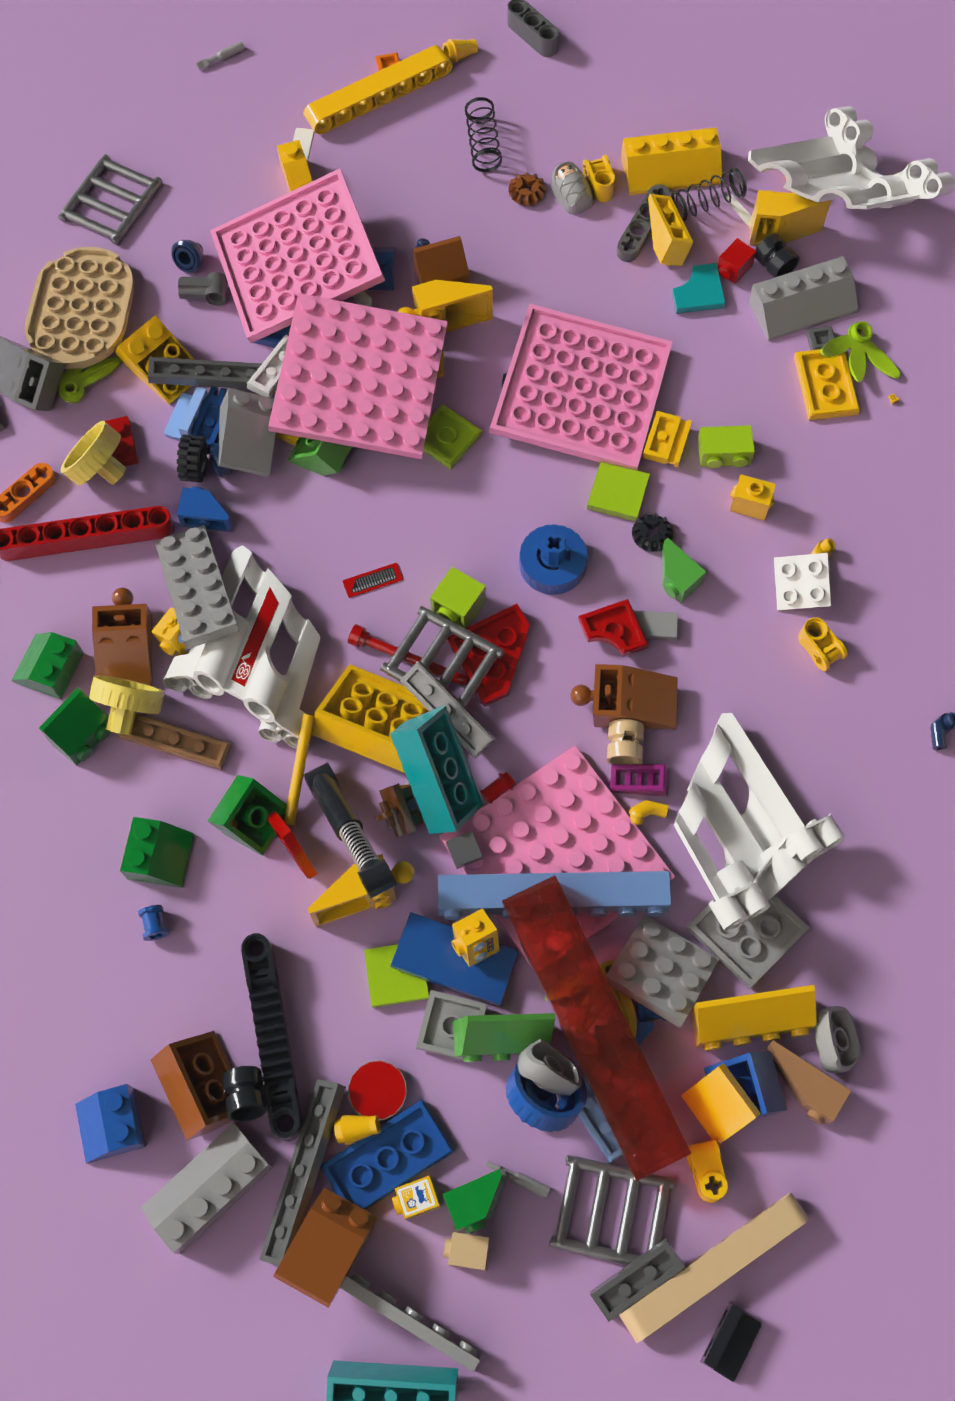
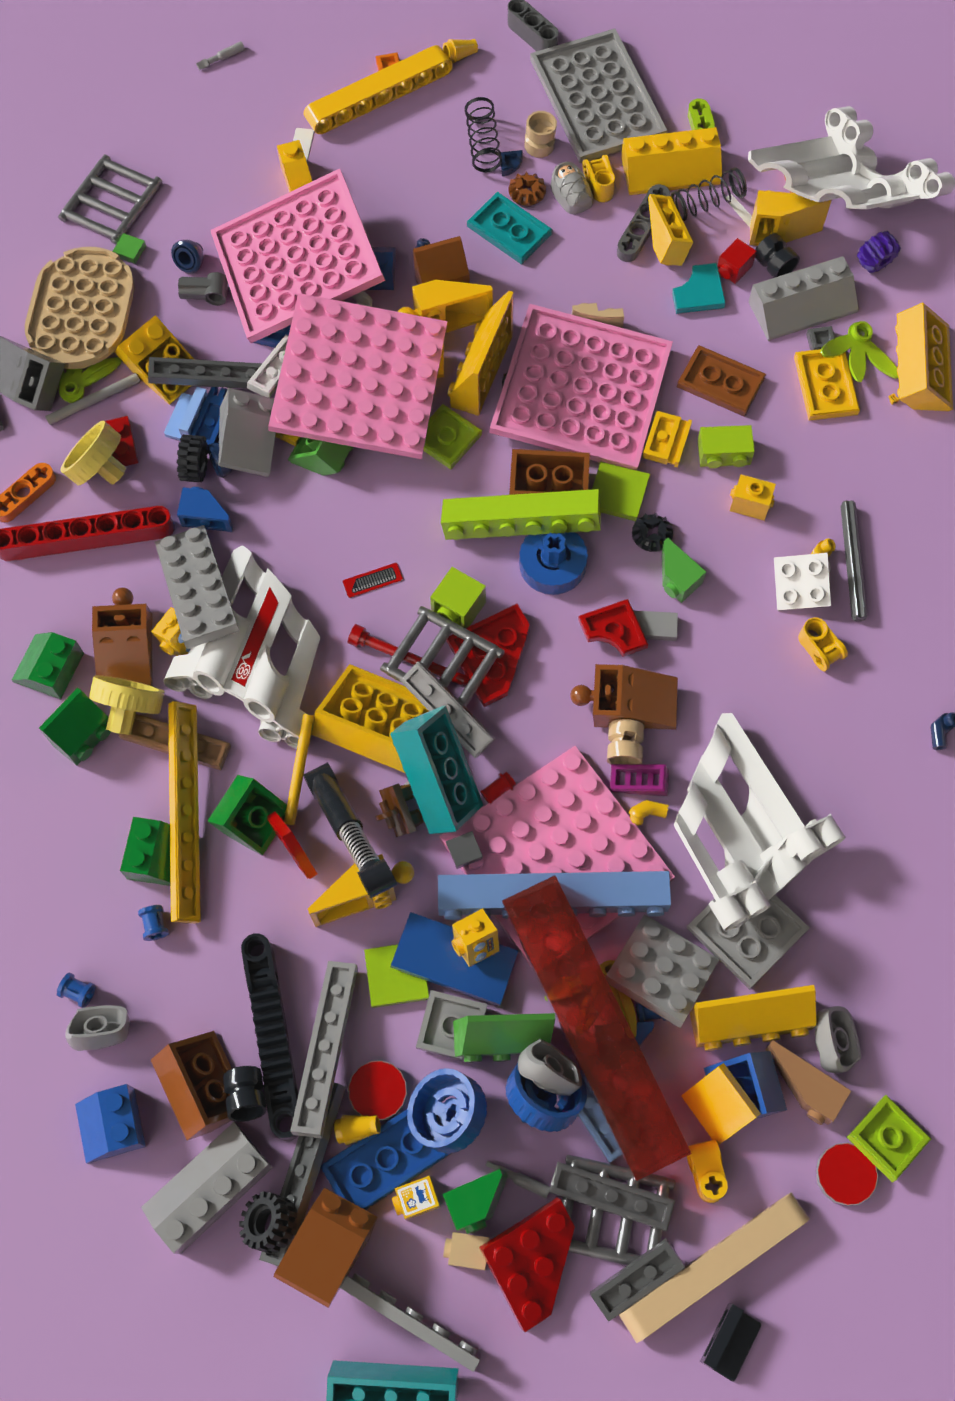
none -> light grey bar [45,373,140,425]
none -> blue bush [56,972,96,1008]
none -> light grey piece [65,1005,130,1051]
none -> bright green tile [112,233,146,264]
none -> yellow tile [168,701,201,924]
none -> black tyre [239,1191,297,1254]
none -> light grey plate [291,961,358,1139]
none -> blue piece [407,1068,487,1154]
none -> lime brick [441,489,601,540]
none -> yellow slope [447,291,514,416]
none -> teal tile [467,192,552,265]
none -> red plate [479,1197,575,1332]
none -> dark blue tile [499,150,523,176]
none -> dark orange brick [509,449,590,495]
none -> tan wheel [524,111,557,158]
none -> light grey plate [530,29,667,163]
none -> flat silver tile [549,1162,675,1231]
none -> tan slope [571,303,624,328]
none -> dark orange tile [677,345,766,417]
none -> lime beam [688,99,715,130]
none -> red tile [816,1143,878,1206]
none -> dark grey axle [840,500,867,621]
none -> lime tile [847,1095,931,1182]
none -> dark purple gear [857,231,901,273]
none -> yellow slope [895,303,953,411]

